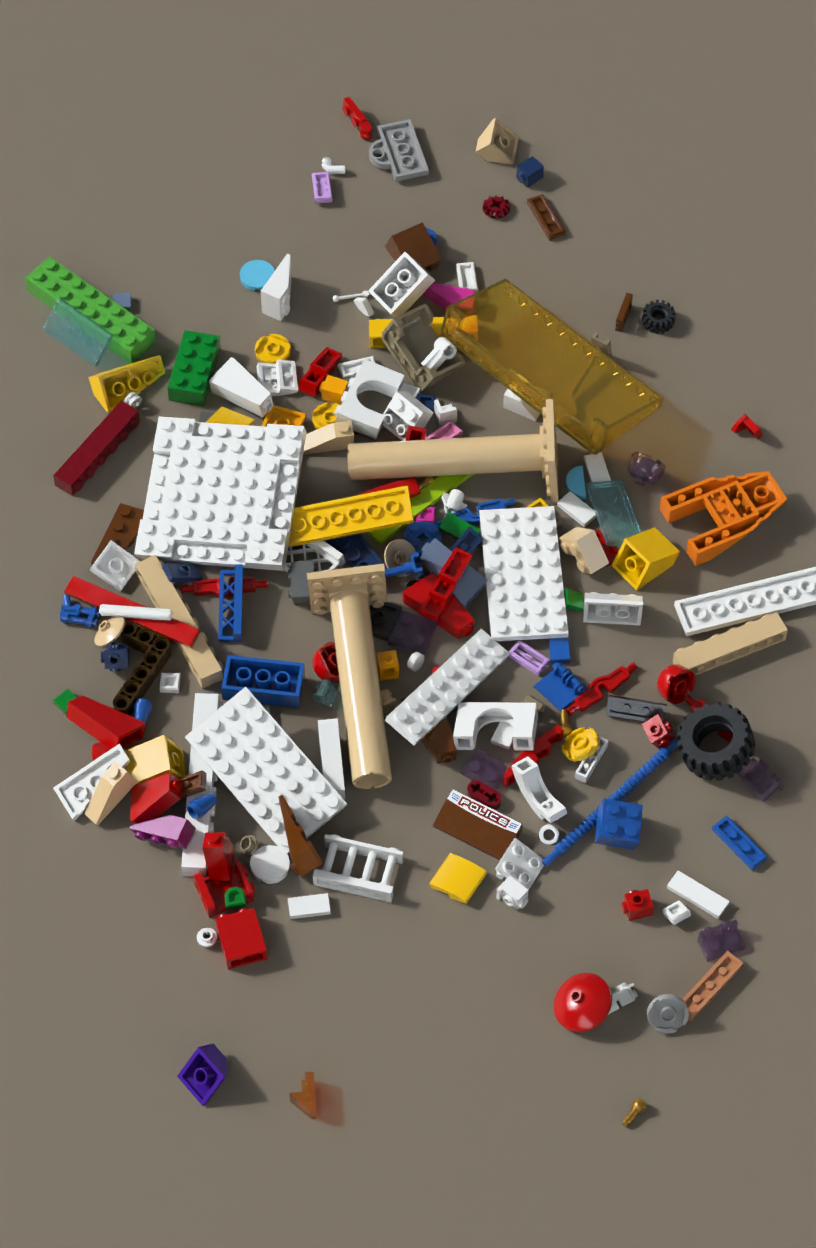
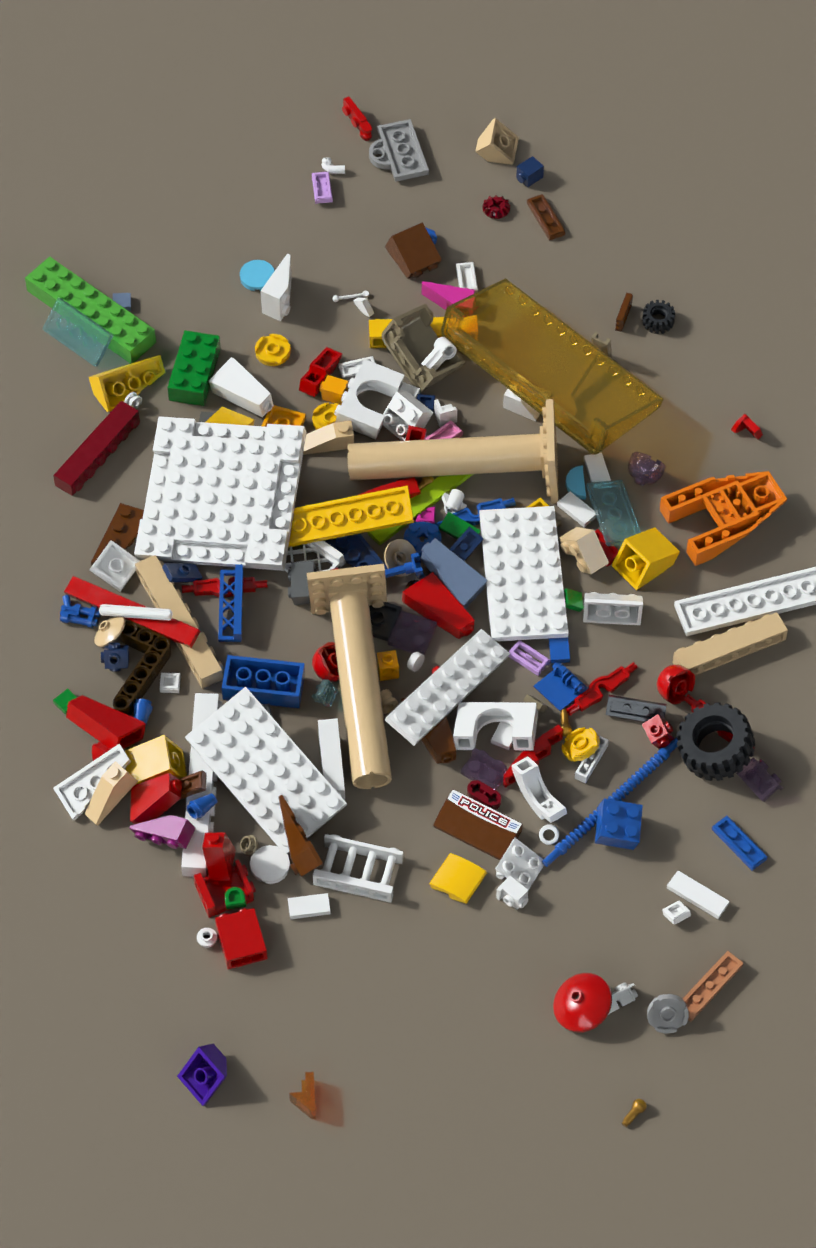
white slope [256,360,298,396] -> none
white brick [369,252,435,317] -> none
red slope [419,547,473,622] -> none
red brick [621,889,654,921] -> none
clear purple bracket [698,920,745,962] -> none

